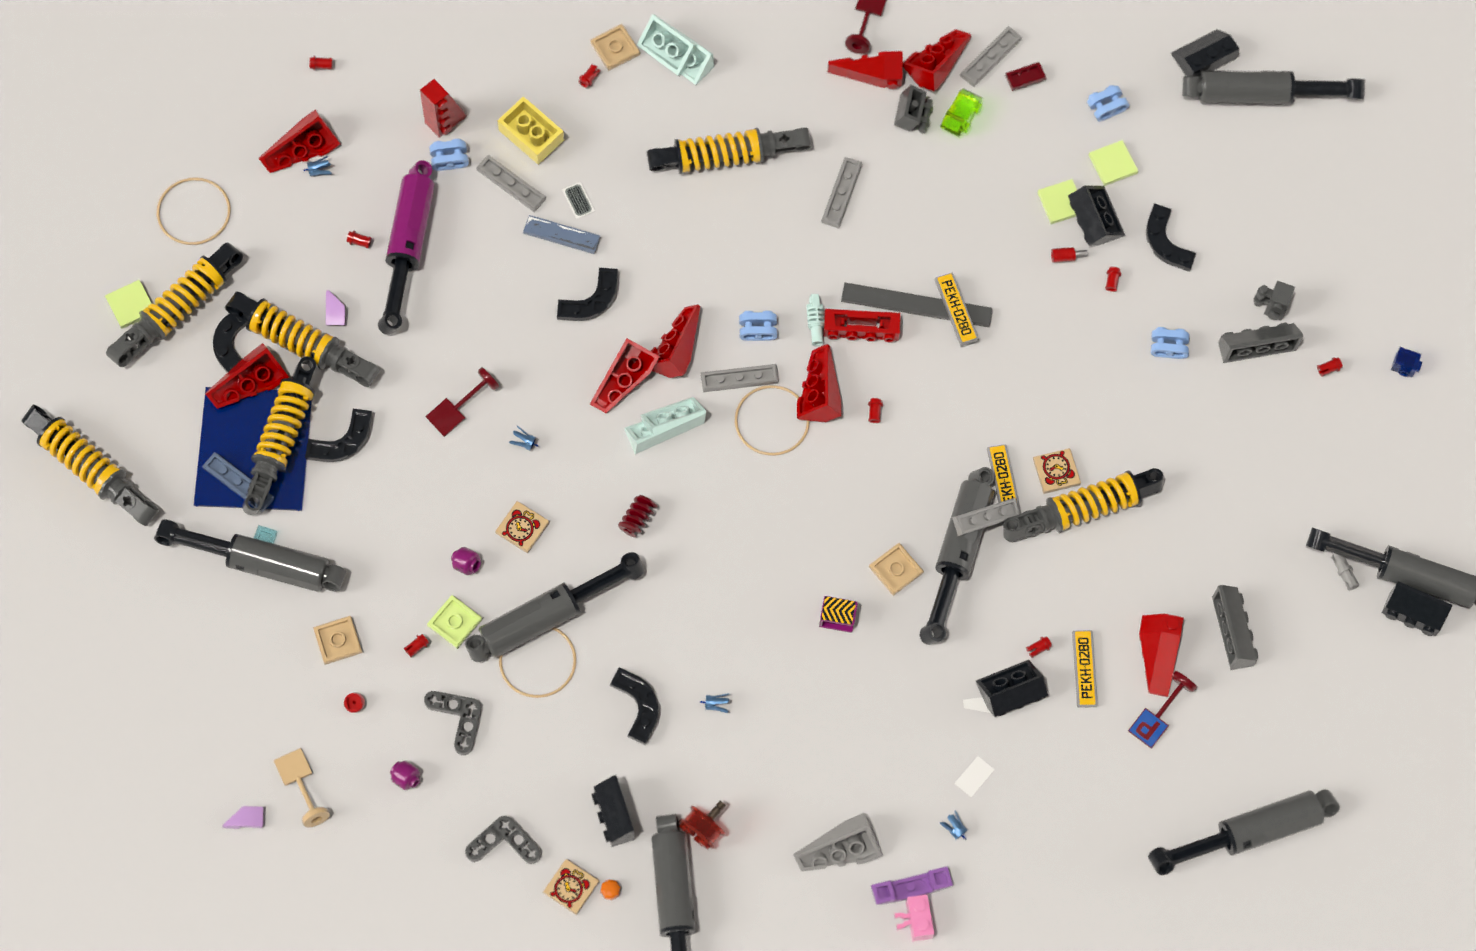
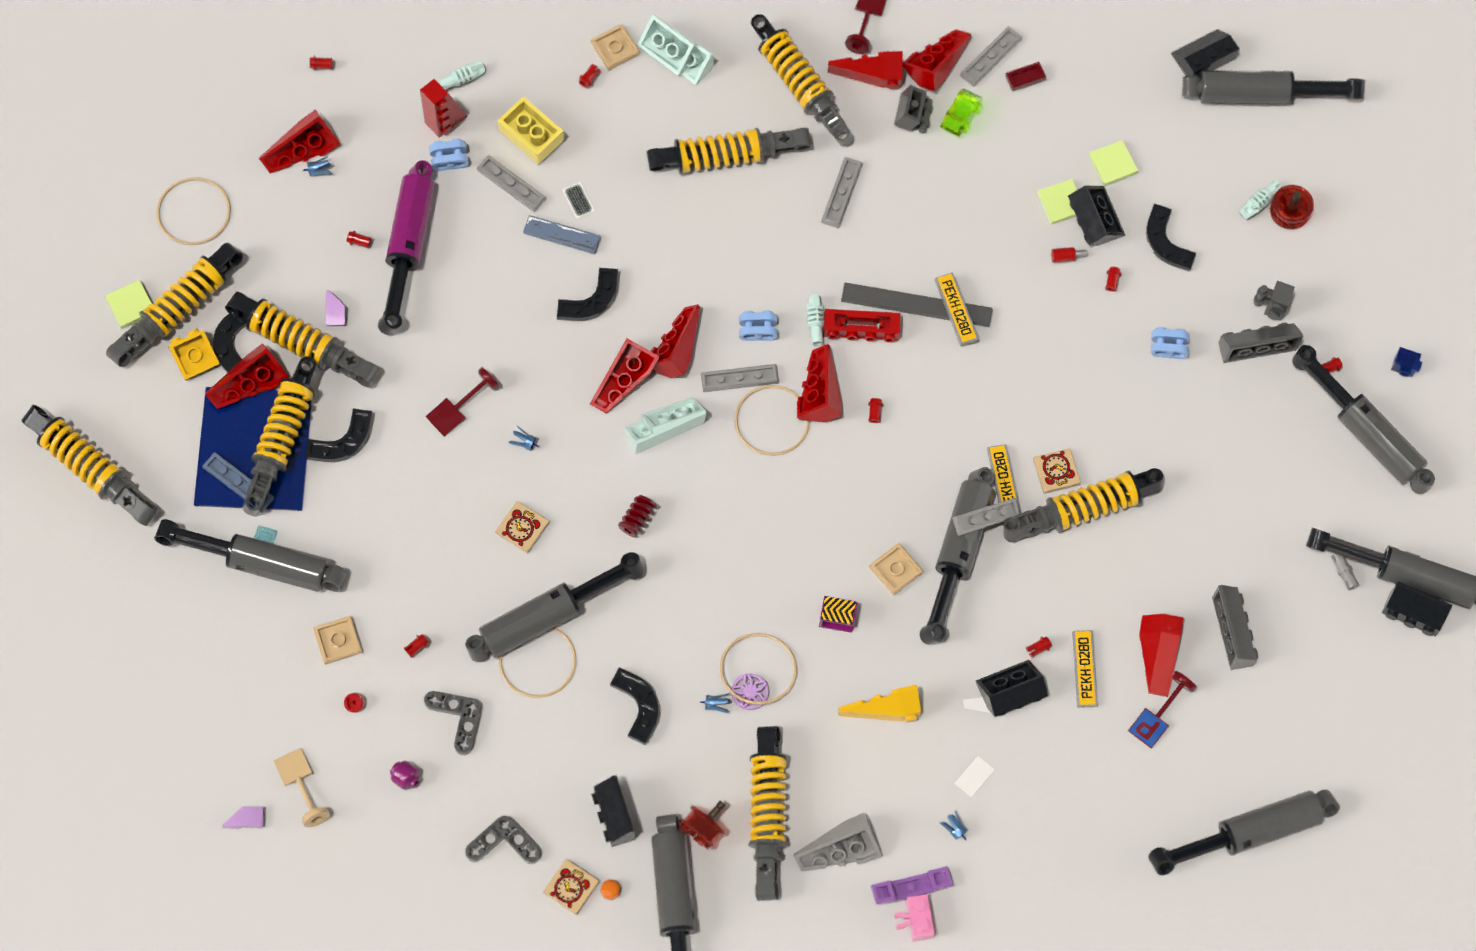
yellowish green tile [427,595,482,649] -> none
magenta head [451,547,481,575] -> none
light blue brick [1087,85,1130,121] -> none
none -> yellow plate [168,328,220,380]
none -> light aqua hinge [437,61,485,90]
none -> tan piece [720,633,797,704]
none -> lavender wheel [732,673,768,710]
none -> piece [749,726,787,901]
none -> piece [751,14,853,146]
none -> yellow wedge [838,684,921,722]
none -> light aqua hinge [1239,180,1283,219]
none -> clear red wheel [1270,185,1314,230]
none -> dark grey piece [1292,345,1435,494]

